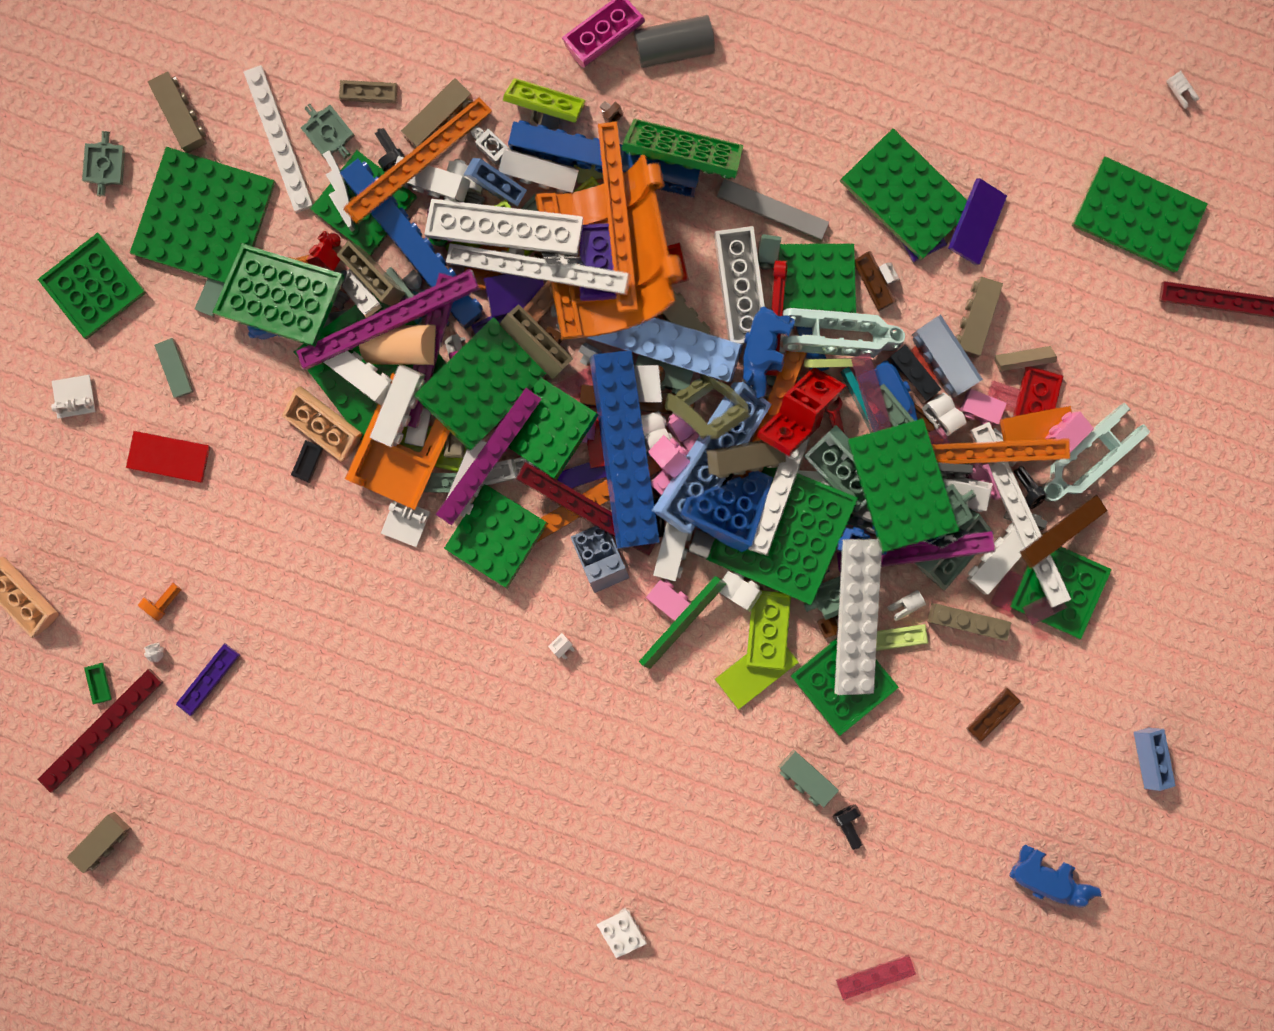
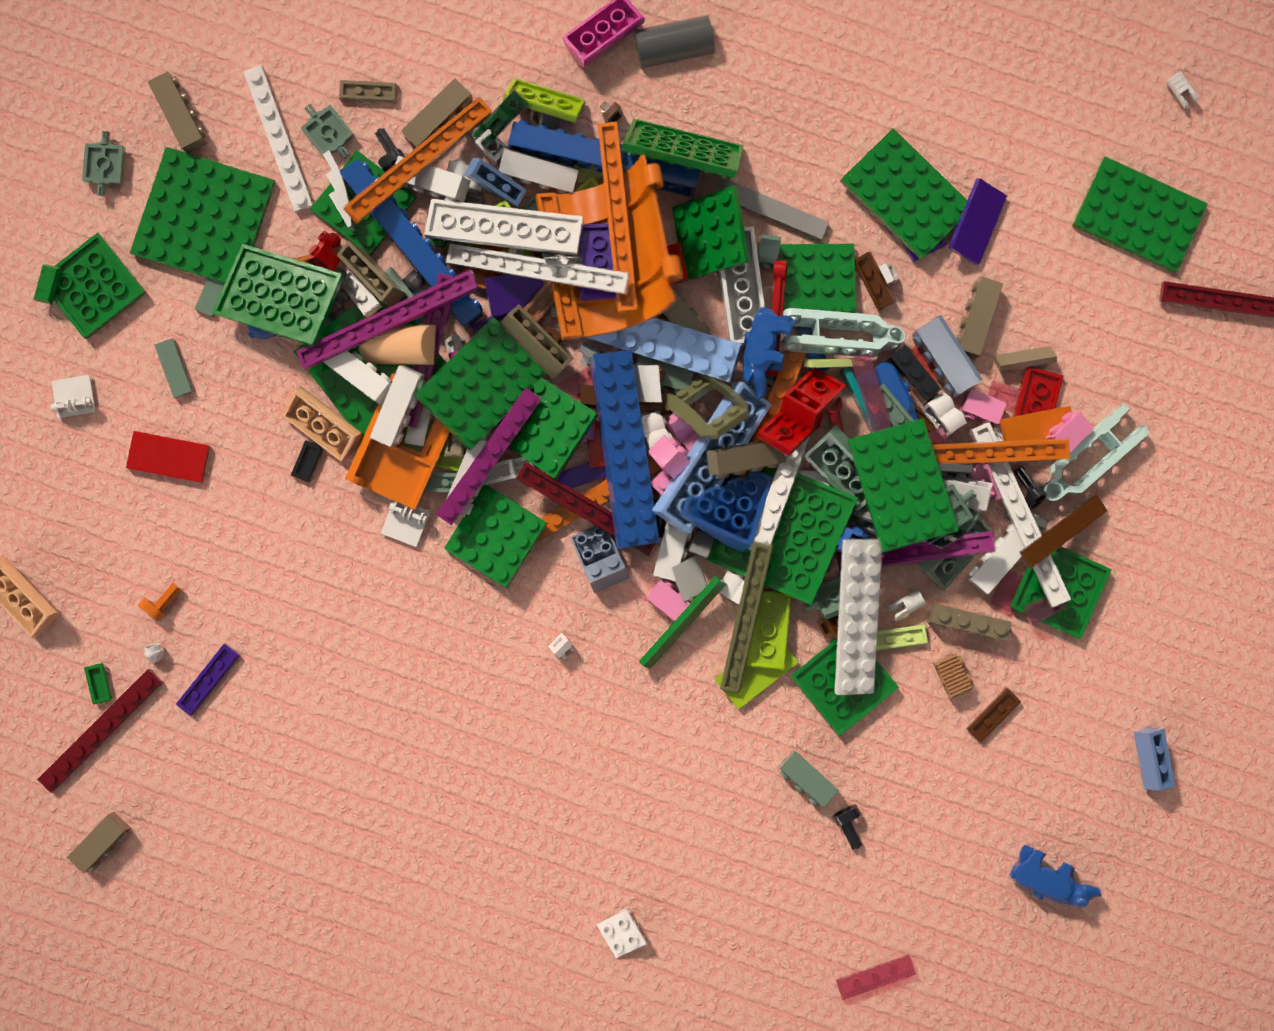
none -> green tile [33,263,62,305]
none -> dark green plate [473,89,529,147]
none -> white sticker [671,556,706,602]
none -> green plate [672,185,749,281]
none -> olive tile [720,540,773,693]
none -> medium nougat brick [932,653,973,699]

